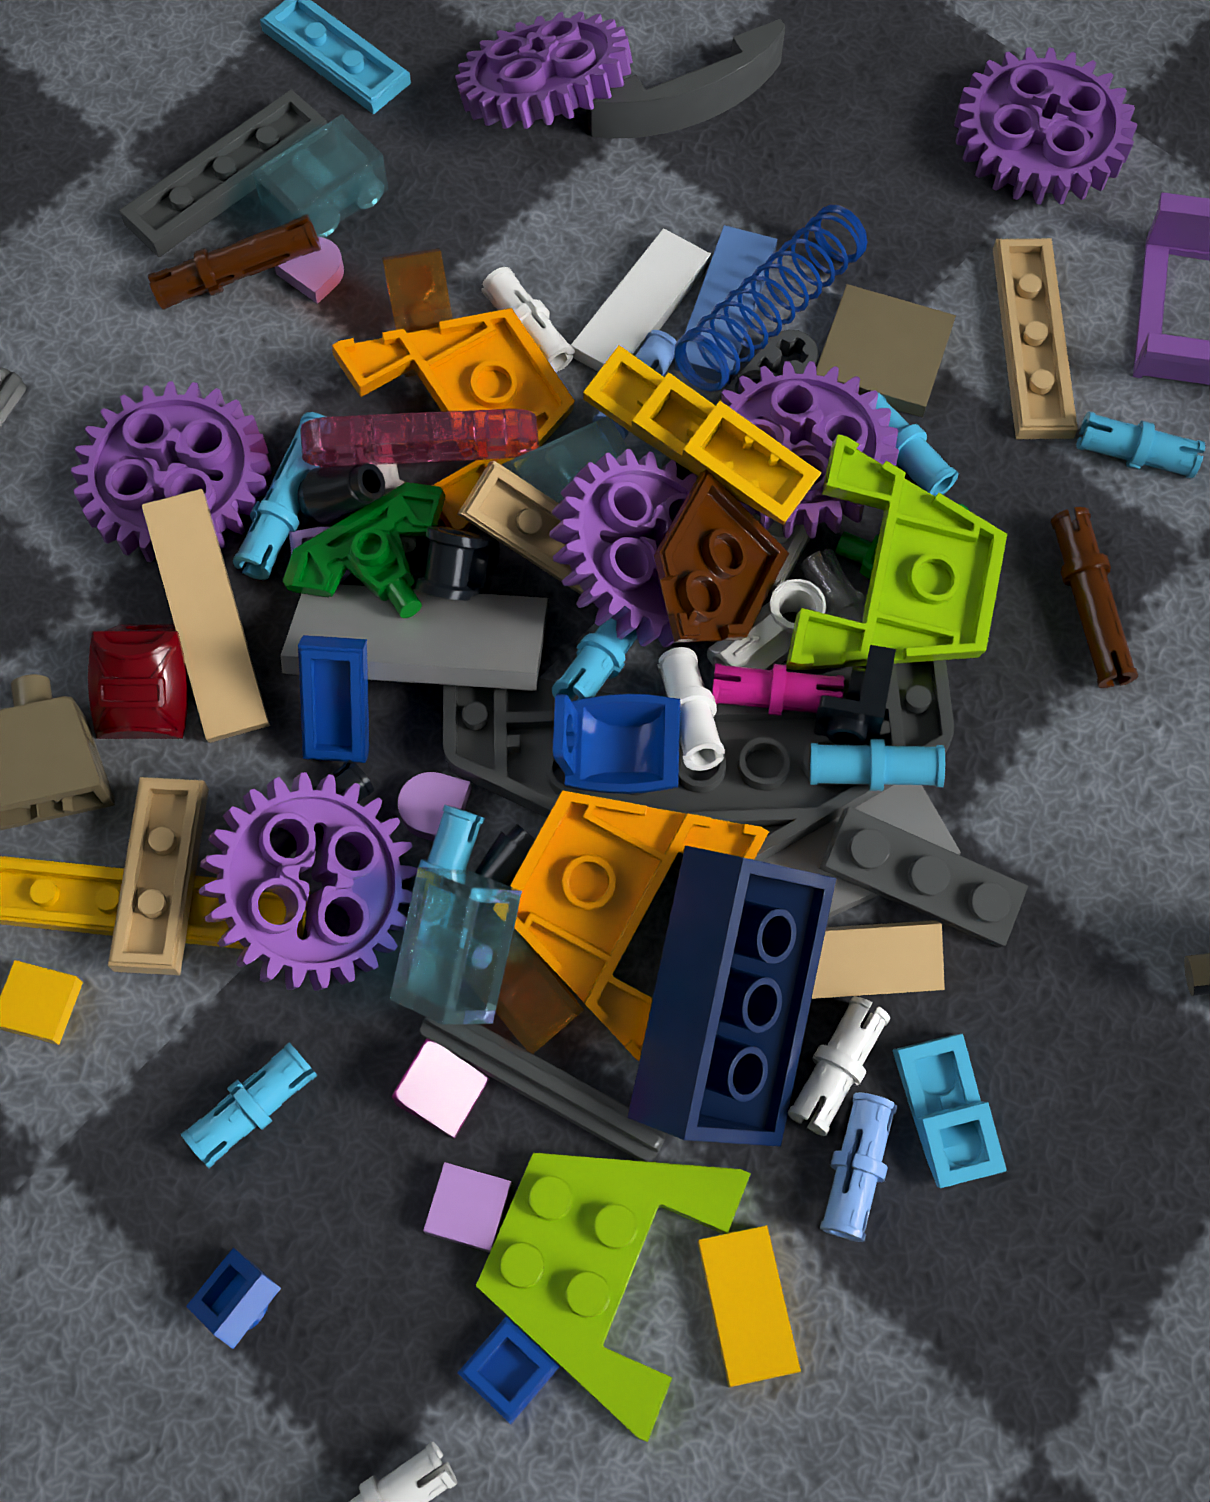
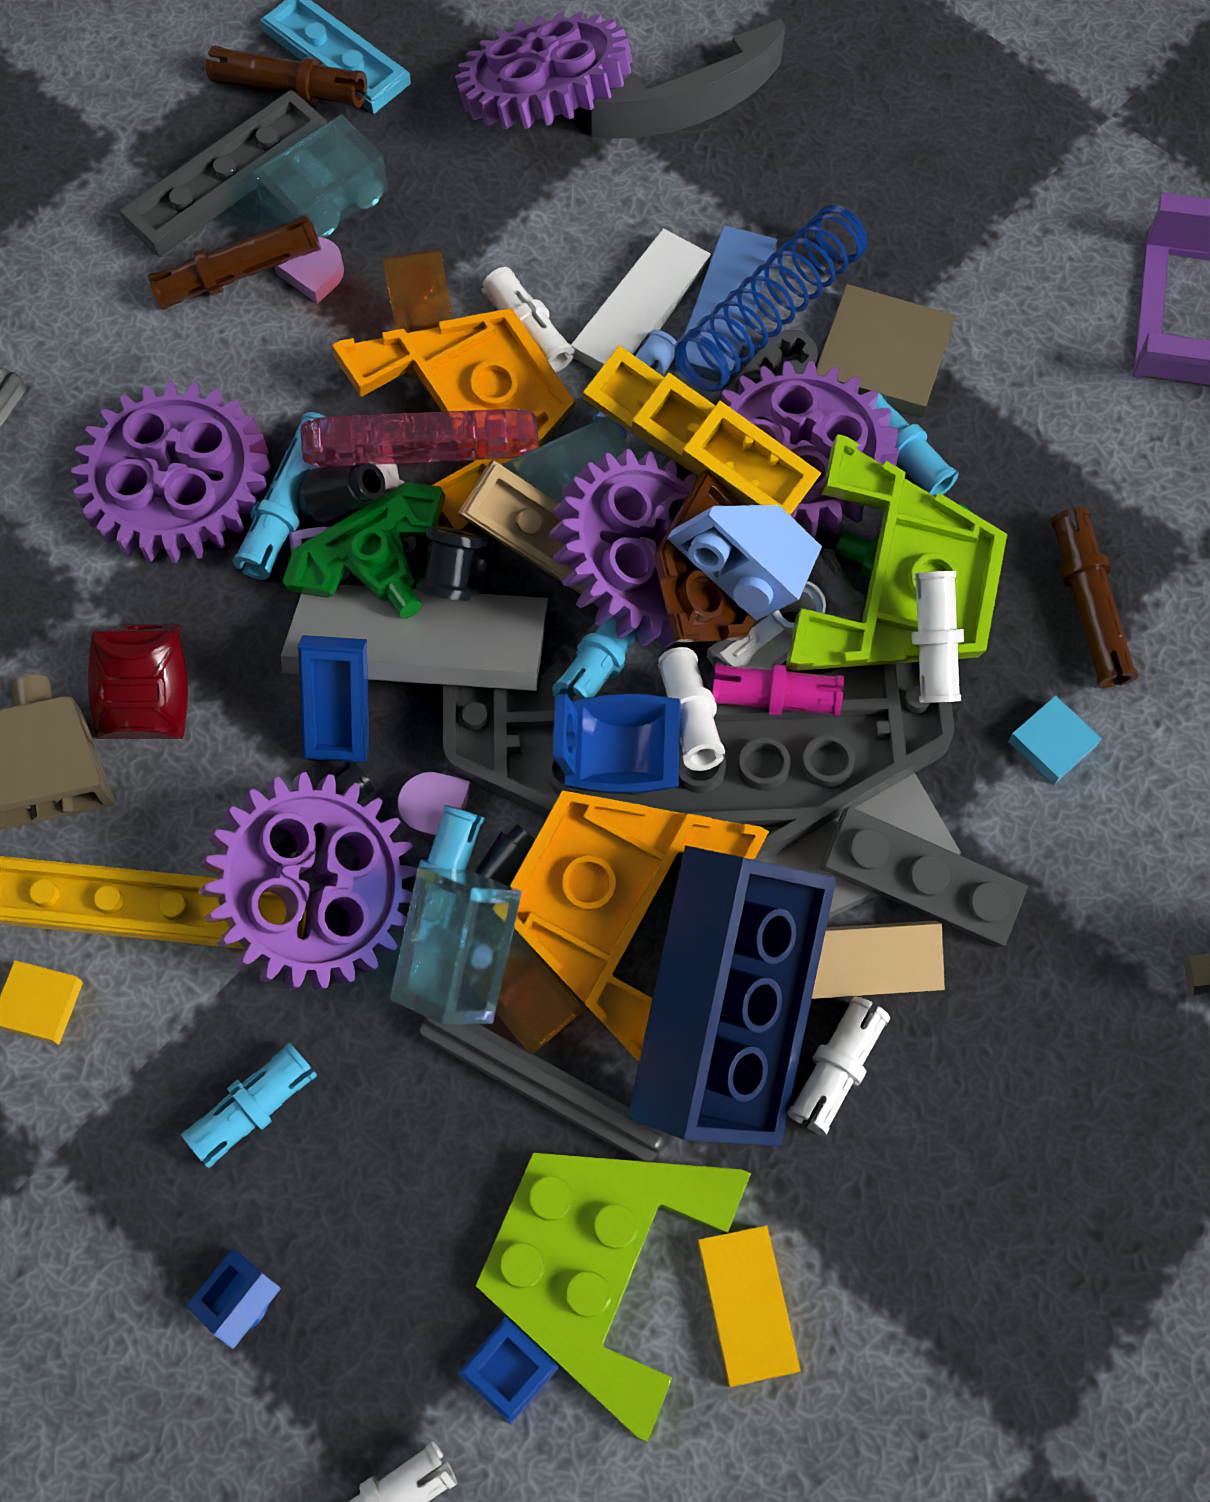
tan tile [108,777,209,975] -> none
tan tile [142,489,270,743] -> none
slope [392,1038,489,1139] -> none
lavender tile [423,1162,512,1253] -> none
medium azure pin [810,739,945,791] -> none
black bracket [814,645,896,745] -> none
light blue pin [820,1092,897,1242] -> none
medium azure slope [892,1034,1007,1188] -> none
medium lavender gear [954,47,1137,204] -> none
tan tile [993,238,1078,439] -> none
medium azure pin [1076,411,1205,479] -> none
none -> reddish brown pin [206,45,367,108]
none -> light blue slope [667,505,822,620]
none -> white pin [912,571,964,703]
none -> medium azure tile [1008,695,1102,785]

